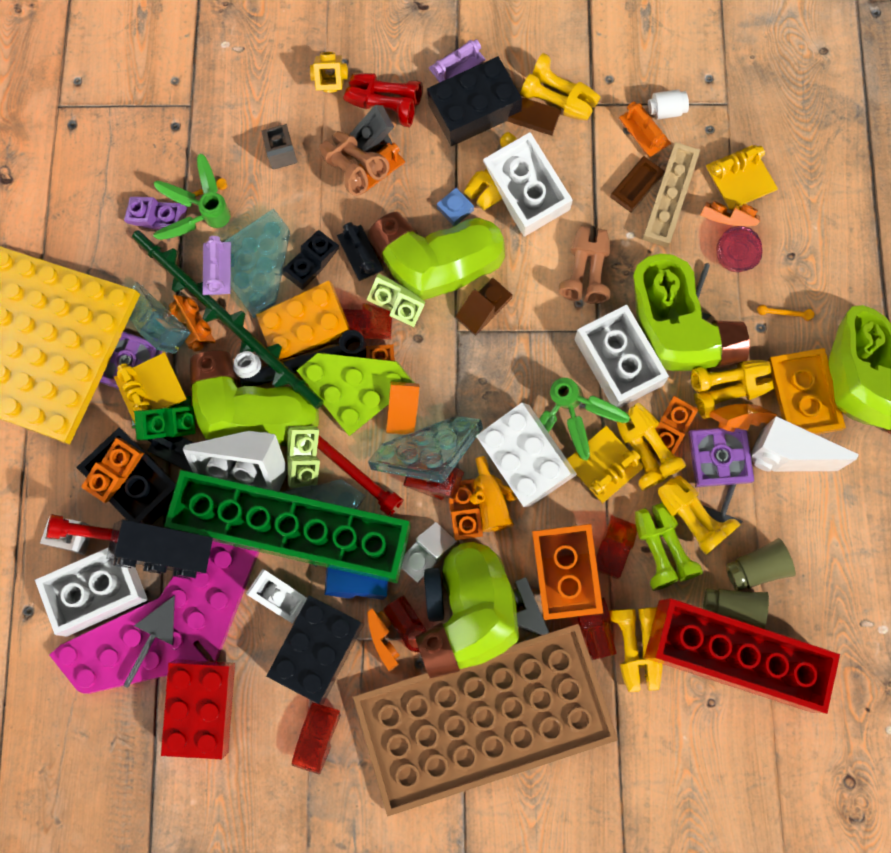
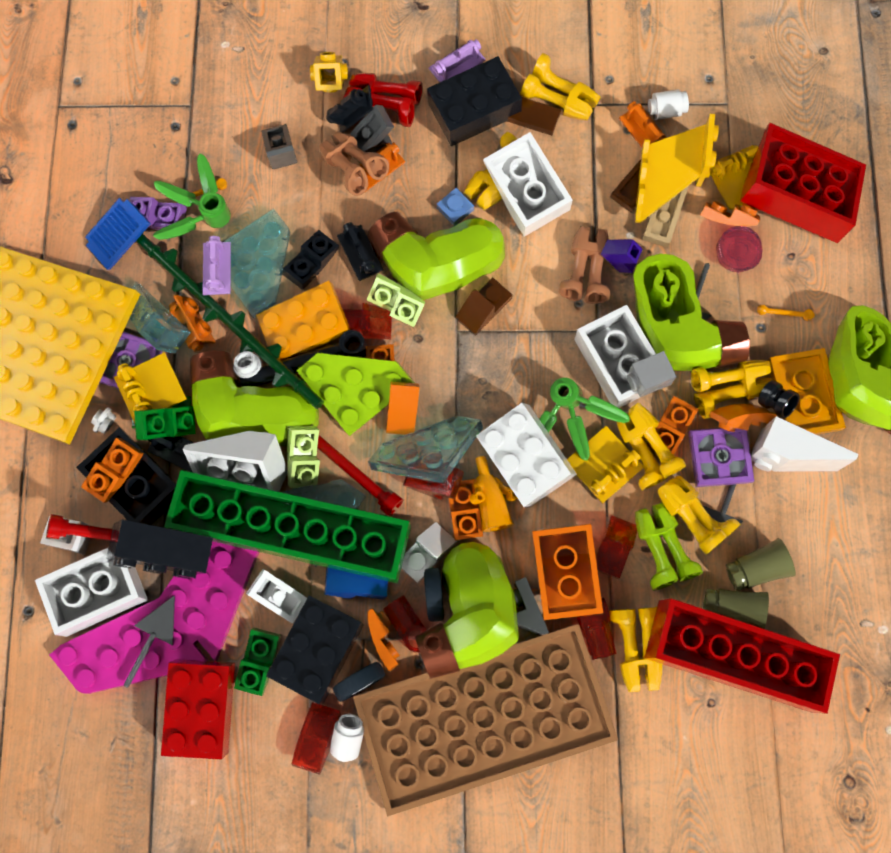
none -> blue window [85,198,151,270]
none -> white plate [91,407,117,434]
none -> green slope [234,628,281,696]
none -> black hinge [326,85,373,132]
none -> white brick [330,714,364,762]
none -> black bush [333,662,385,702]
none -> dark purple piece [601,239,643,273]
none -> light grey brick [627,351,676,397]
none -> yellow piece [635,114,719,223]
none -> red slope [740,122,866,243]
none -> black wheel [758,380,800,418]

